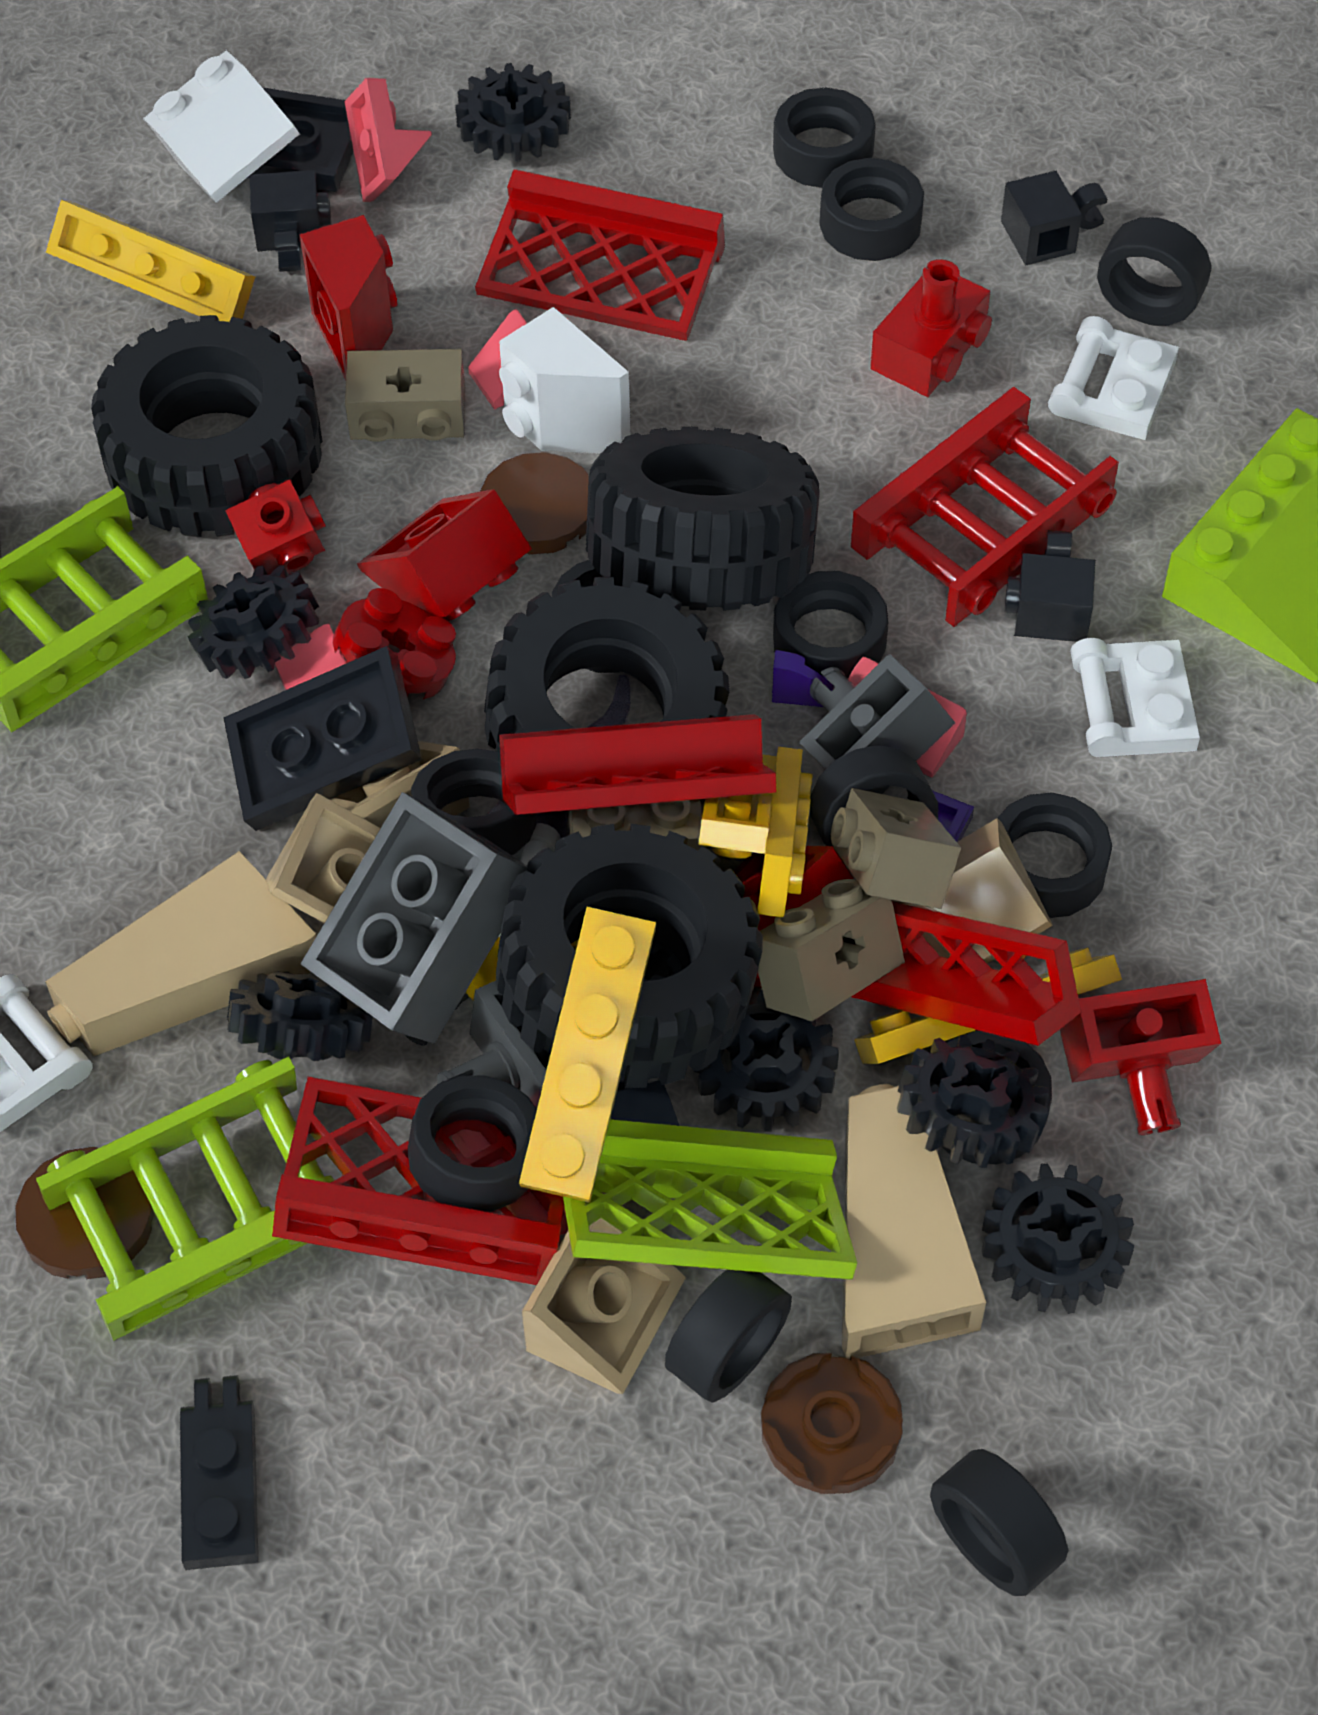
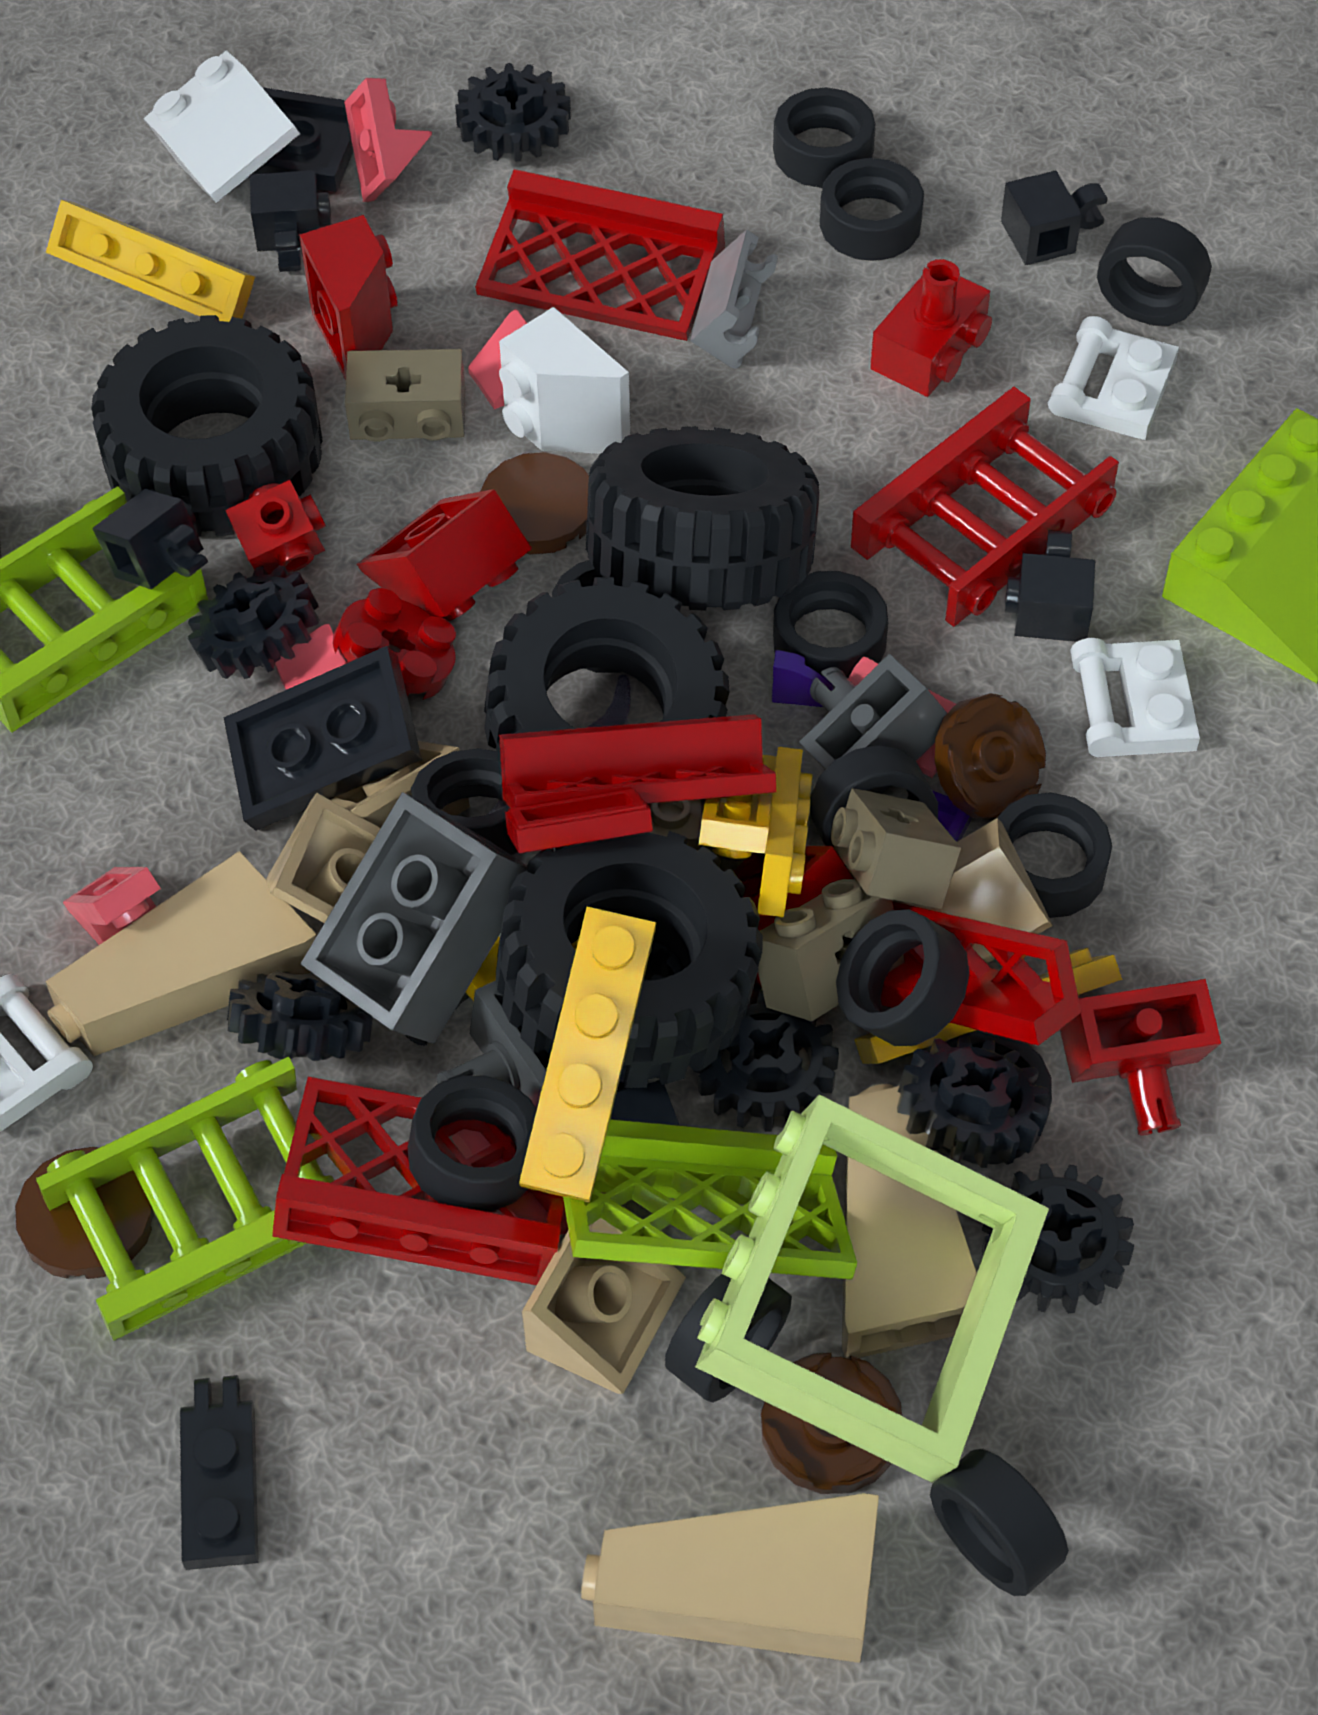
none -> coral slope [63,867,161,945]
none -> black brick [92,489,208,590]
none -> red tile [505,789,653,854]
none -> tan slope [581,1493,879,1663]
none -> light grey hinge [690,229,778,369]
none -> yellowish green window [695,1094,1049,1483]
none -> black tyre [836,909,970,1046]
none -> reddish brown tile [934,693,1046,820]

